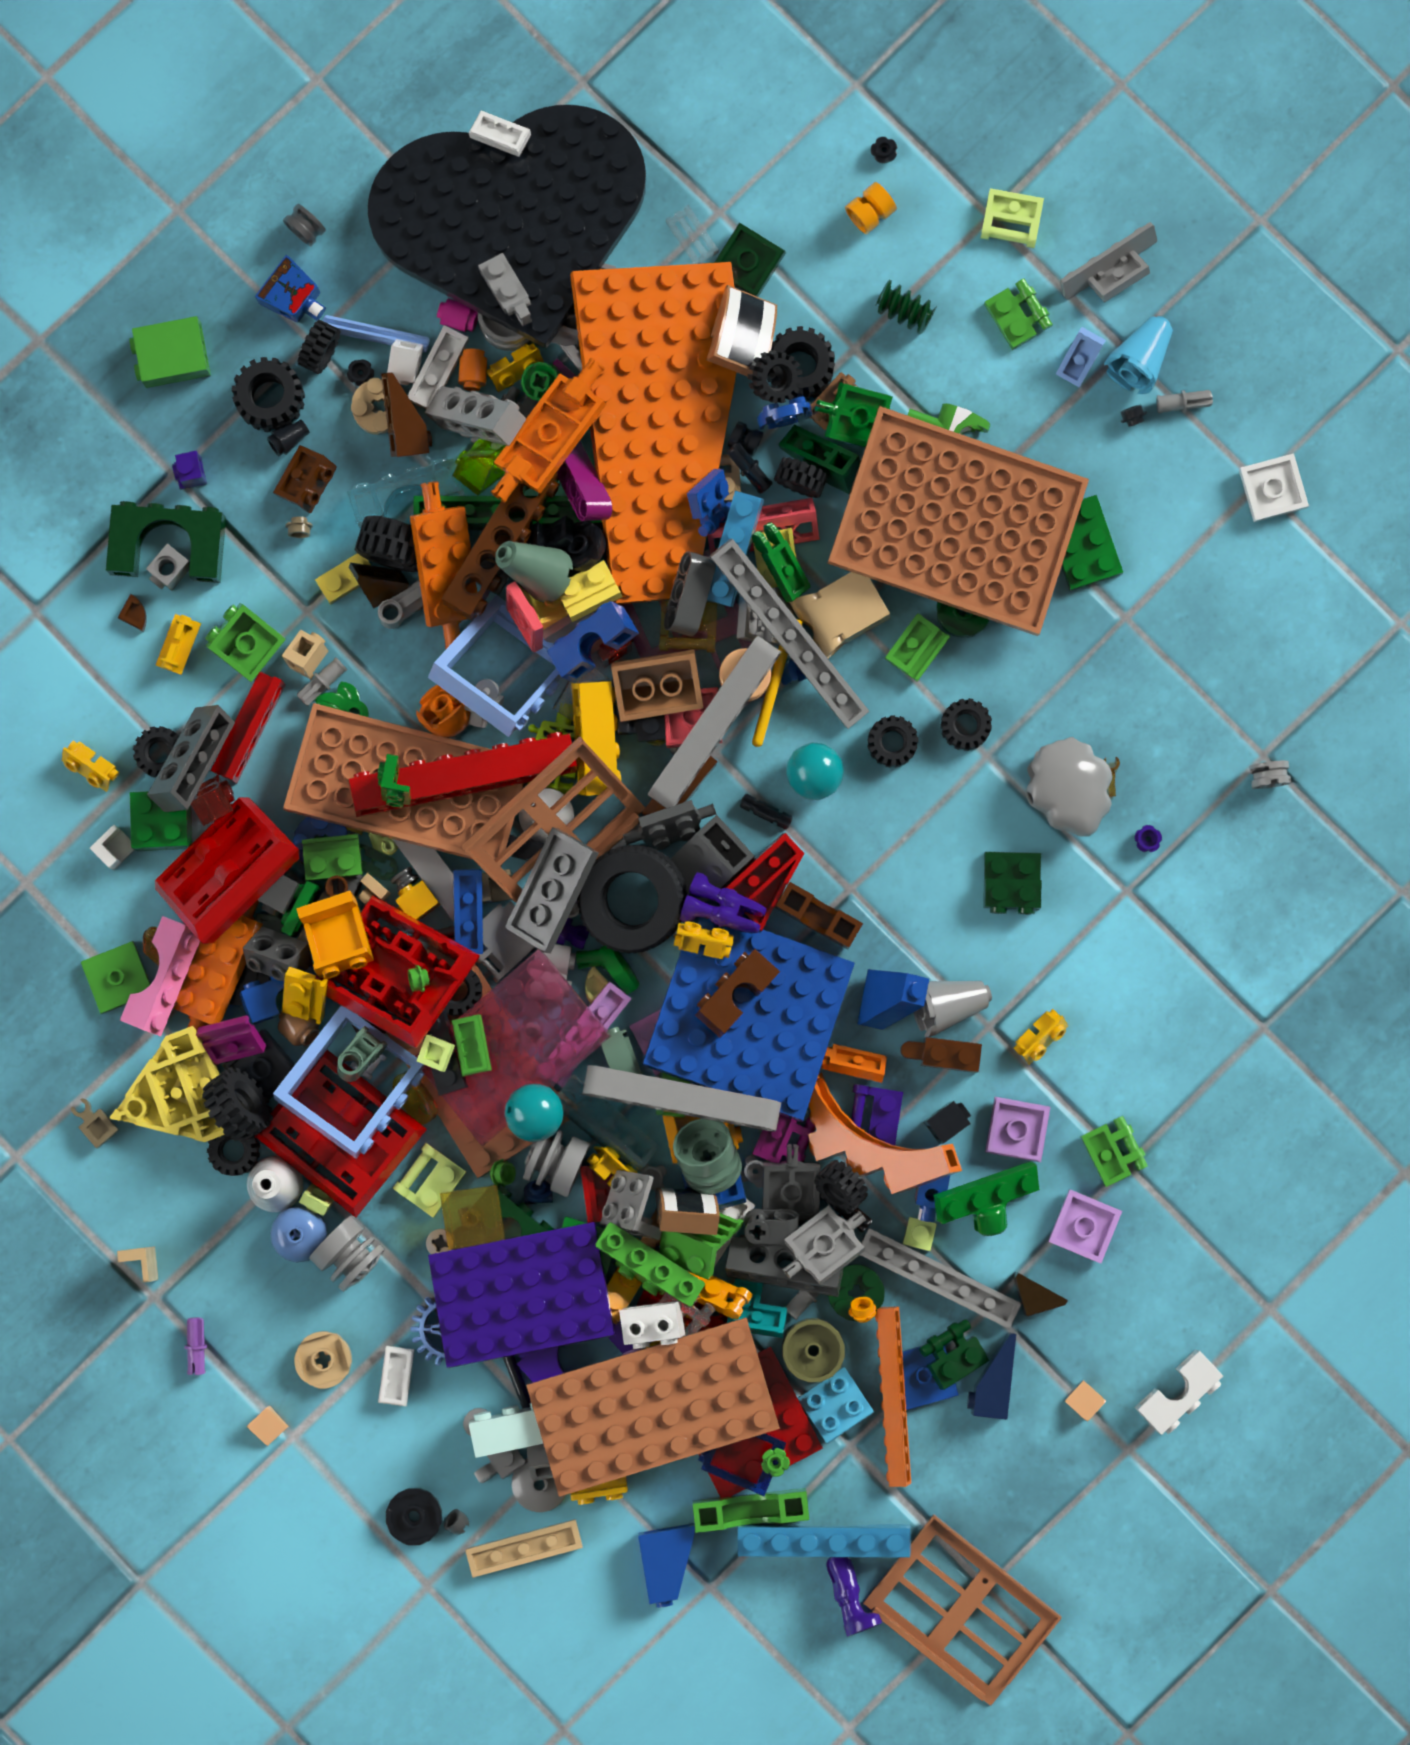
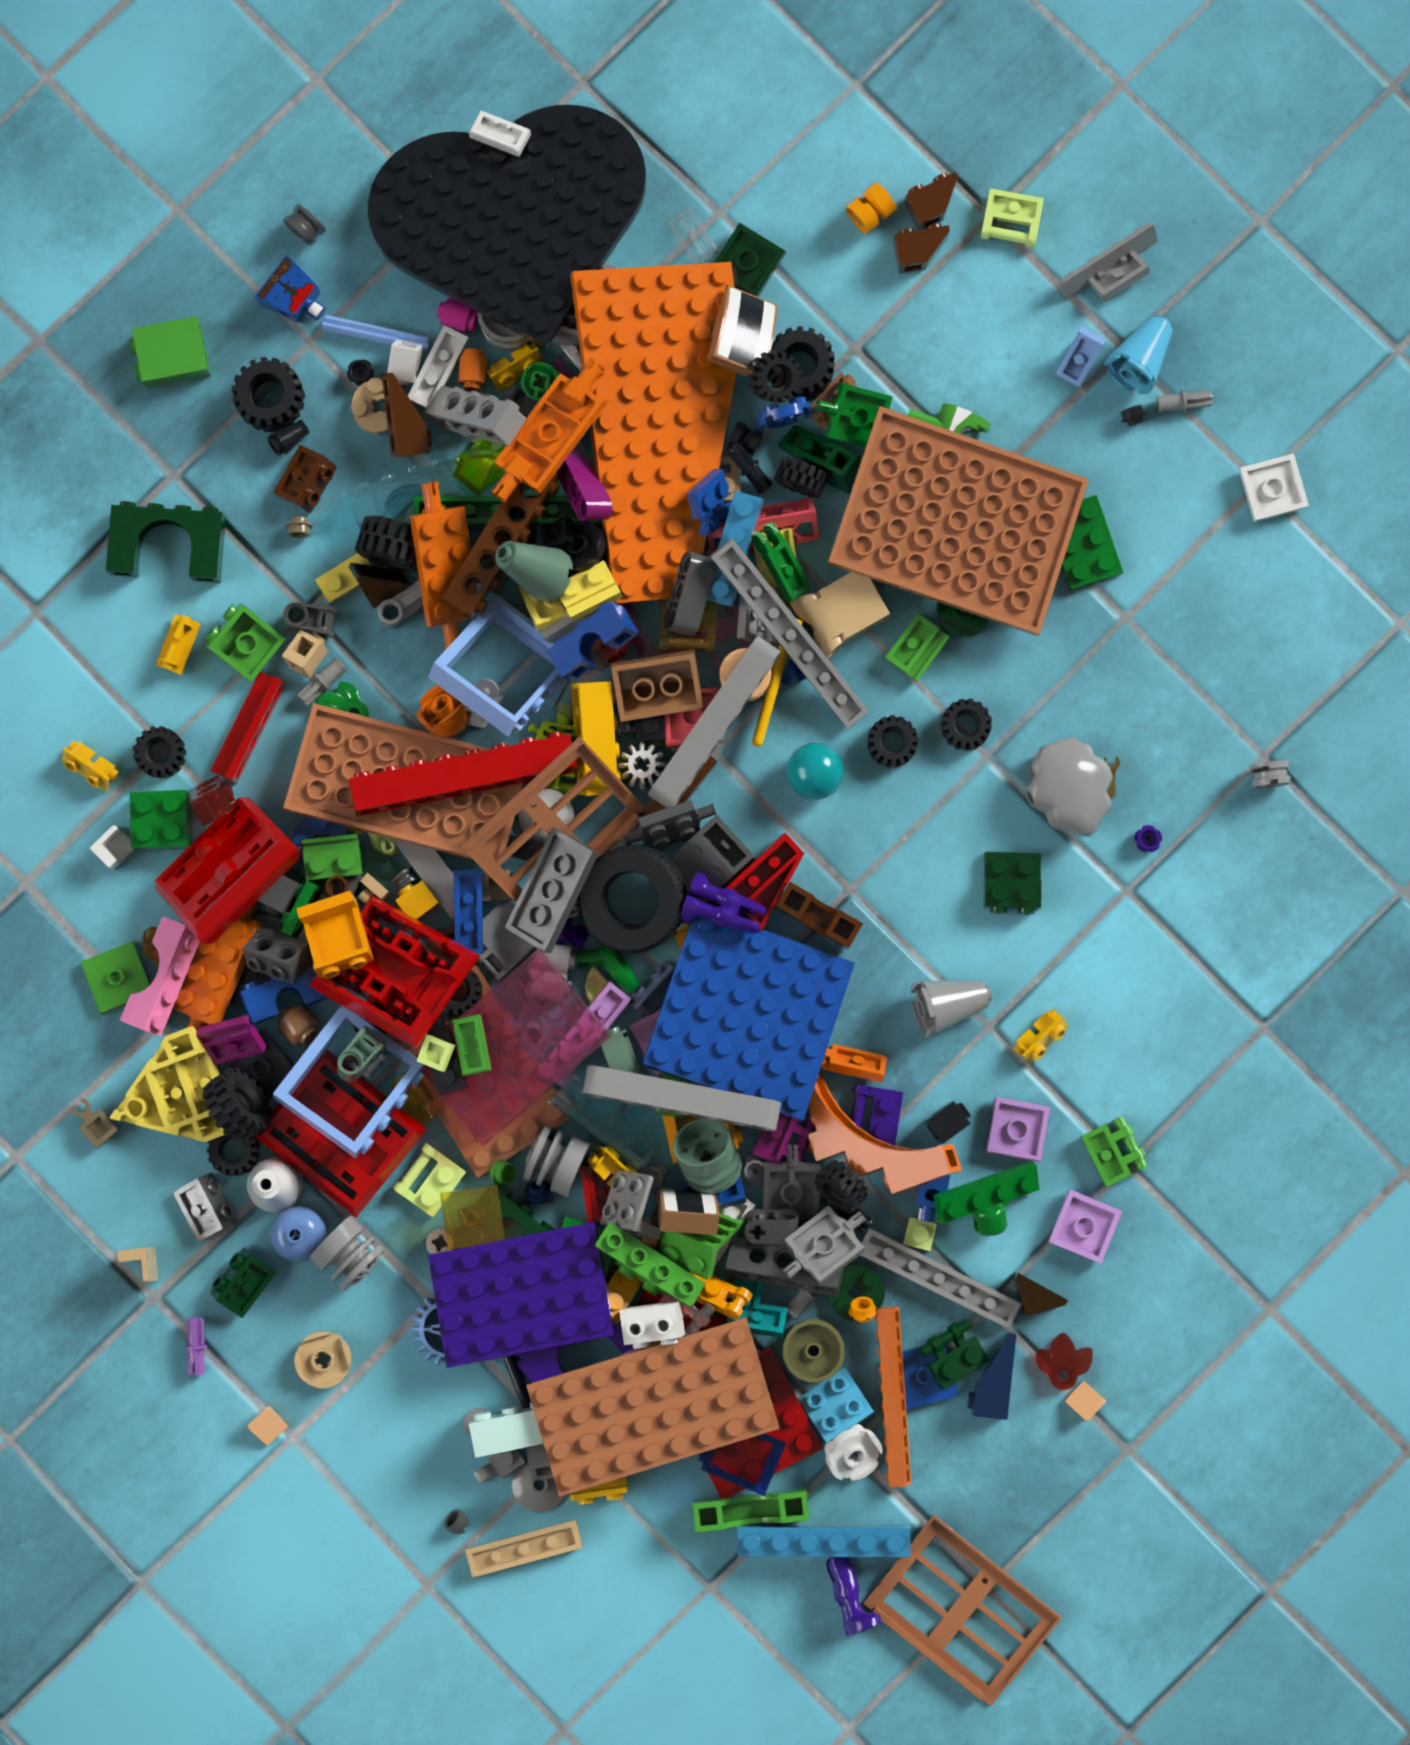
reddish brown tile [118,594,147,632] -> none
light grey brick [146,543,190,591] -> none
dark grey brick [147,705,235,812] -> none
dark purple brick [172,450,207,490] -> none
yellow plate [282,967,328,1025] -> none
black tyre [297,320,341,374] -> none
yellowish green plate [299,1183,334,1216] -> none
green bracket [377,754,411,807] -> none
white plate [378,1346,415,1406] -> none
black plate [386,1488,442,1545] -> none
bright green plate [408,965,429,993] -> none
light grey hinge [478,253,532,326] -> none
teal piece [504,1083,564,1142] -> none
coral plate [506,581,543,652] -> none
blue slope [638,1523,695,1608] -> none
yellow hinge [673,922,733,960] -> none
reddish brown arch [695,949,780,1038] -> none
black axle [740,794,793,830] -> none
bright green plate [761,1448,790,1477] -> none
blue slope [857,969,929,1030] -> none
black plate [871,137,897,163] -> none
dark green piece [875,279,937,335] -> none
reddish brown brick [900,1037,982,1073] -> none
bright green plate [984,278,1053,350] -> none
white arch [1134,1349,1223,1435] -> none
none -> flat silver bracket [173,1173,237,1242]
none -> dark green bracket [210,1248,277,1318]
none -> dark grey piece [283,602,339,637]
none -> white gear [618,742,666,790]
none -> sand blue hinge [629,961,675,1017]
none -> white plate [824,1424,882,1481]
none -> reddish brown slope [893,223,950,274]
none -> reddish brown slope [904,172,958,230]
none -> clear red plate [1036,1333,1093,1390]

